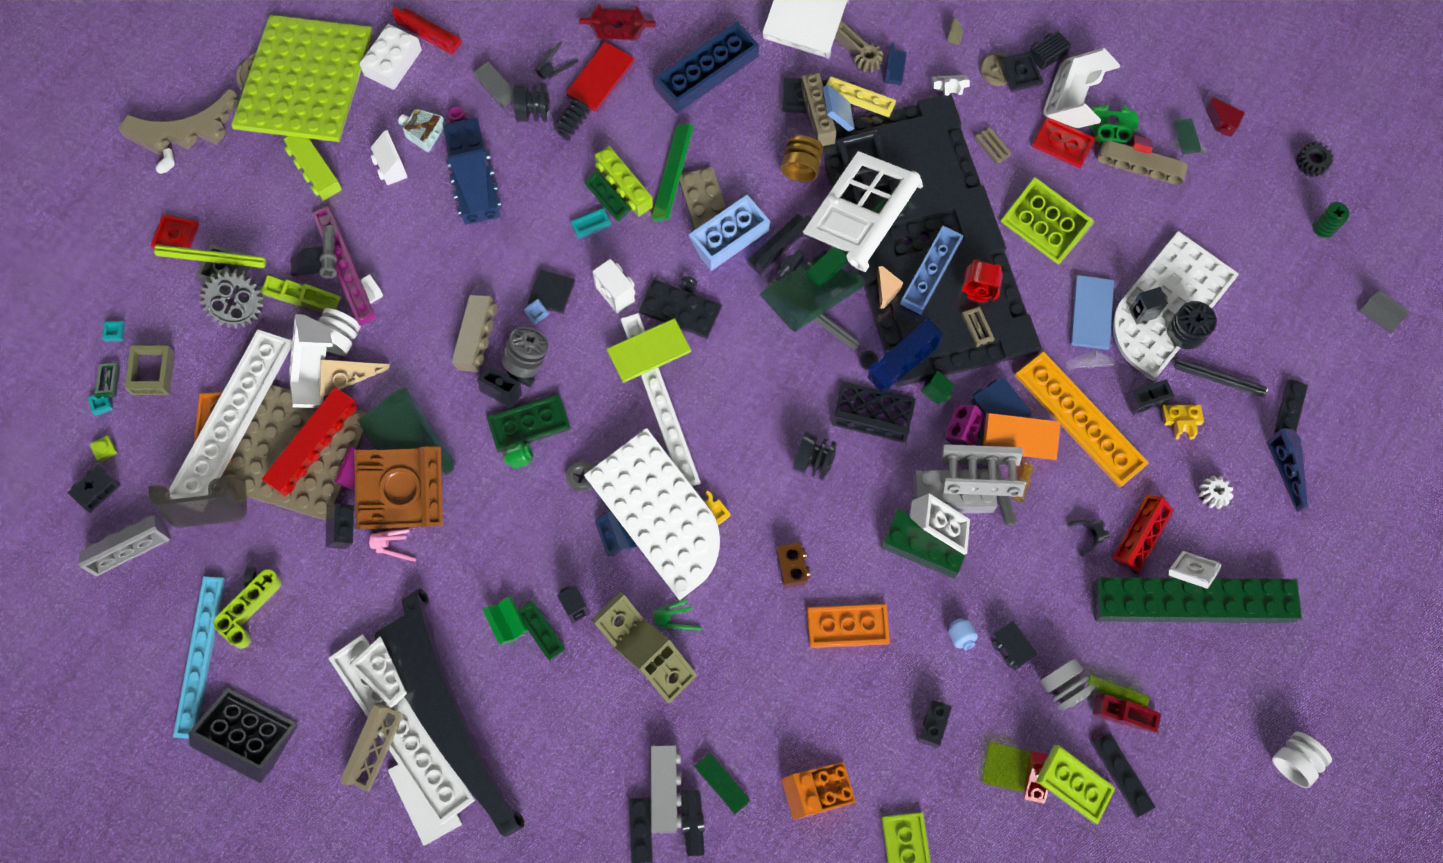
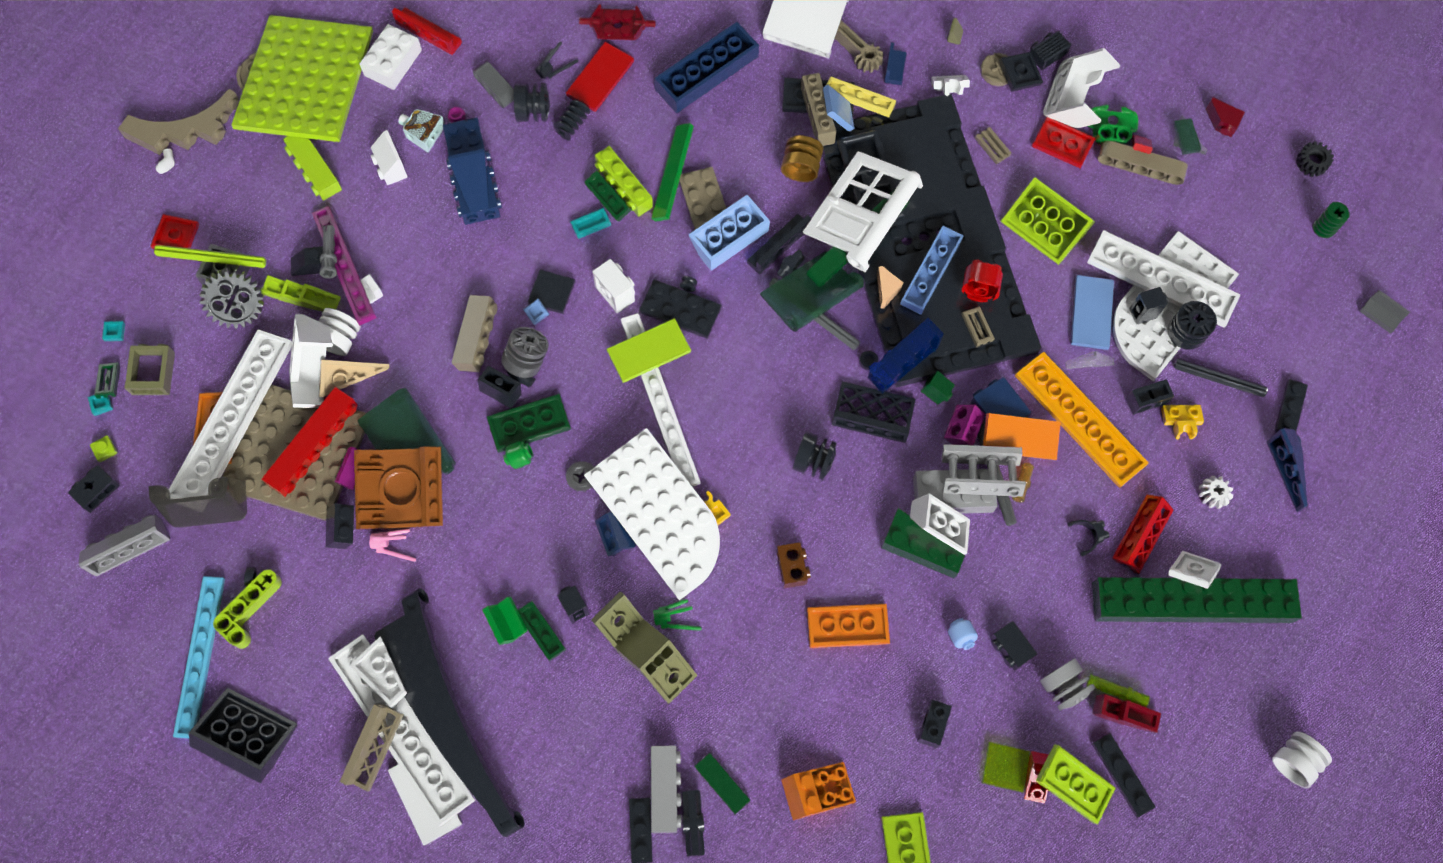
none -> white plate [1087,230,1240,327]

